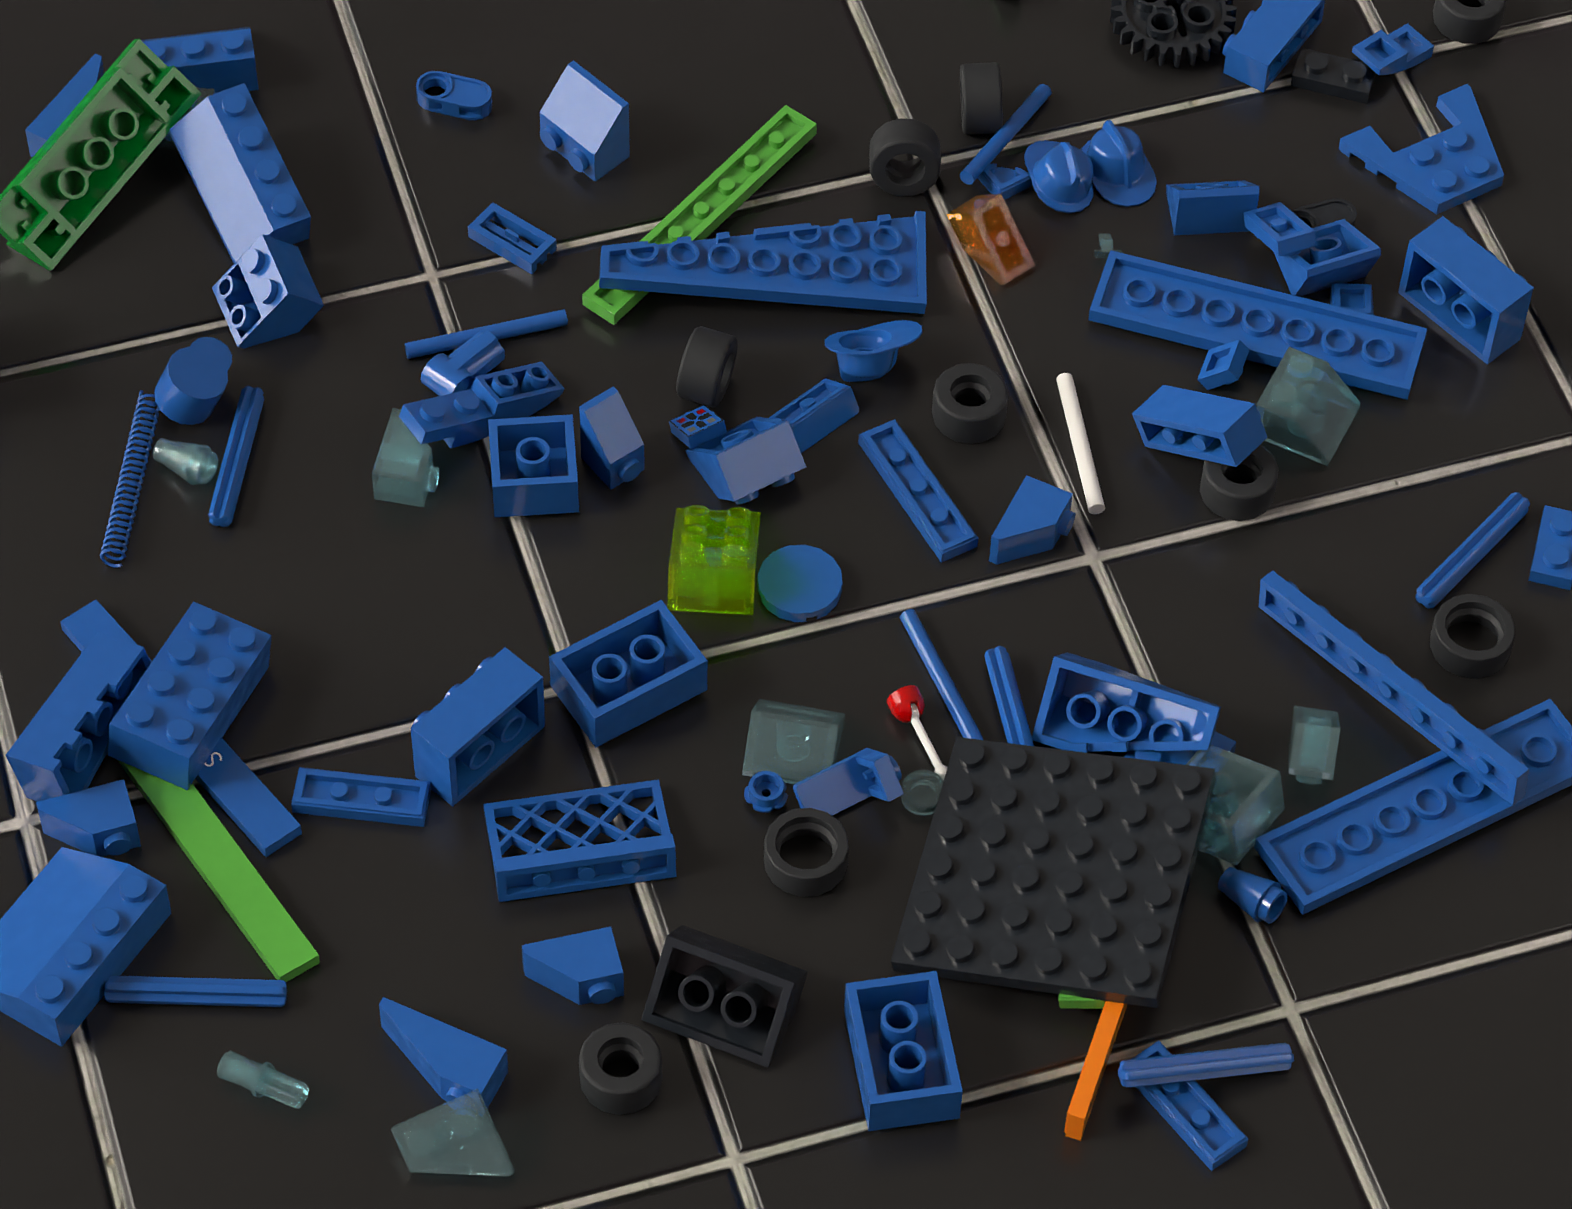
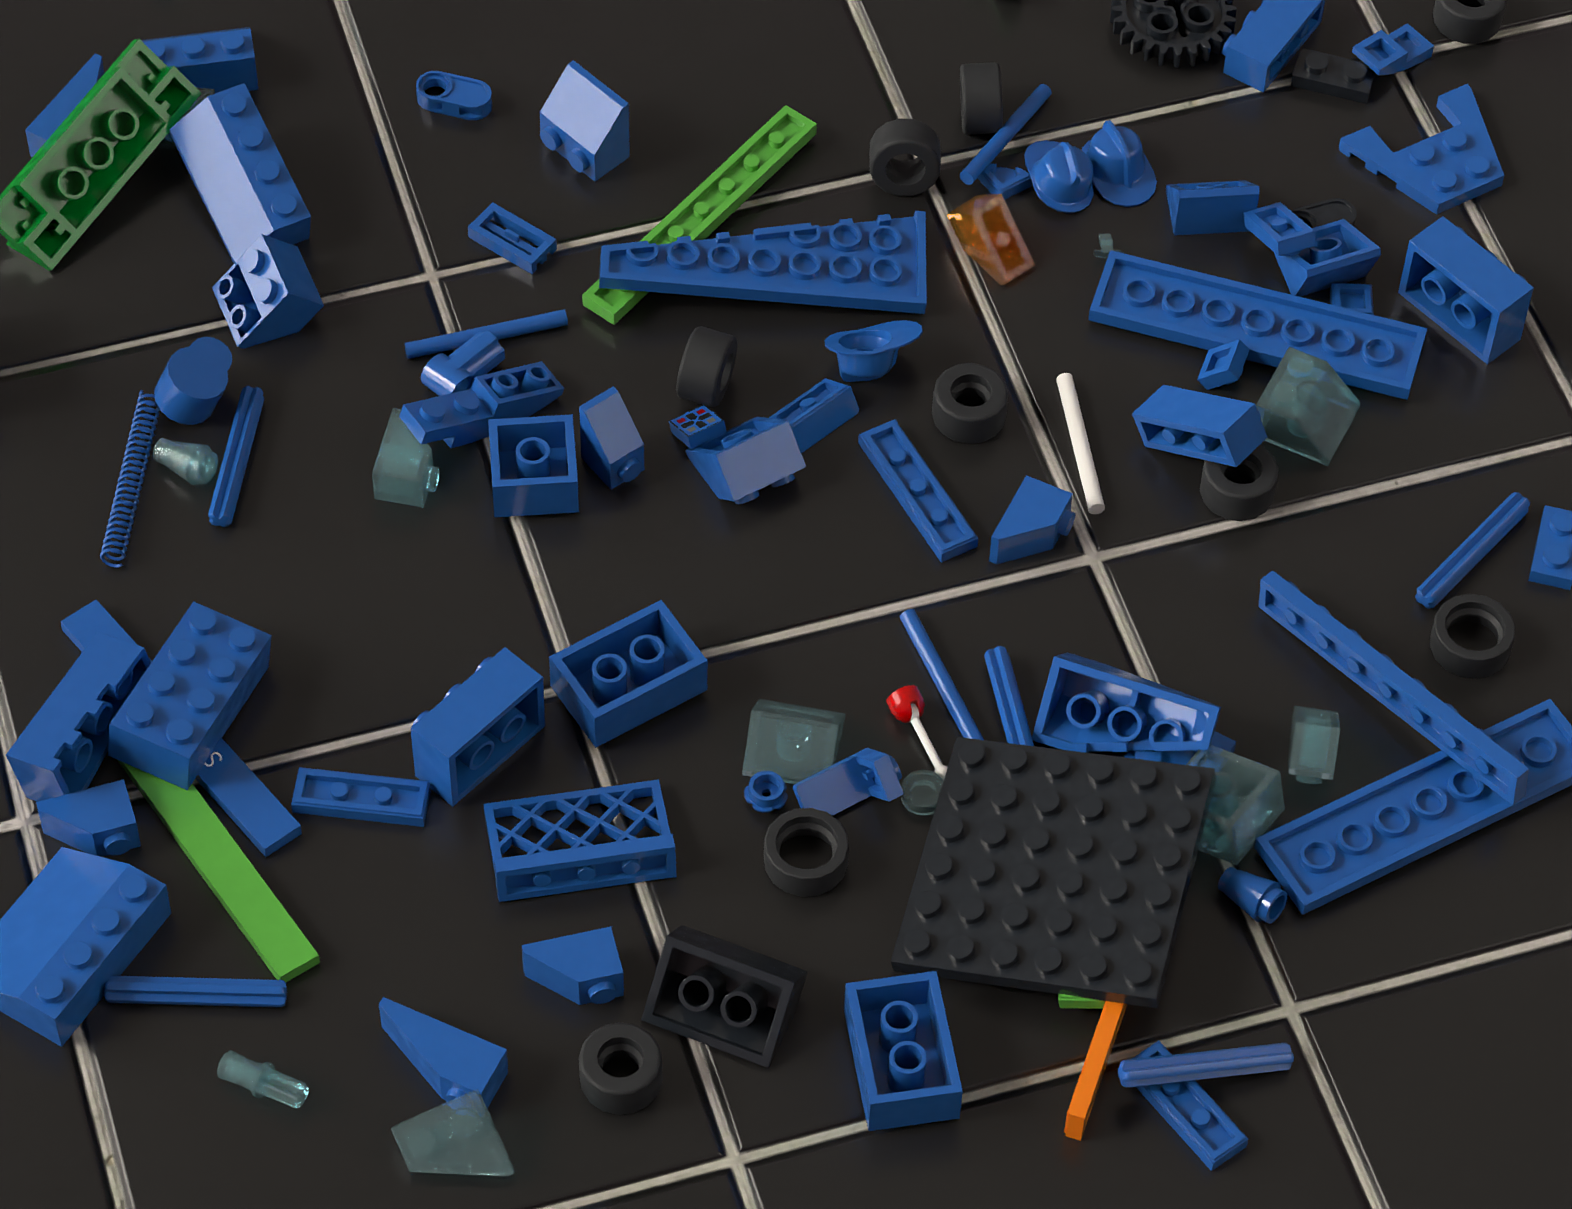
clear neon green slope [667,505,761,615] -> none
blue tile [757,544,843,622] -> none

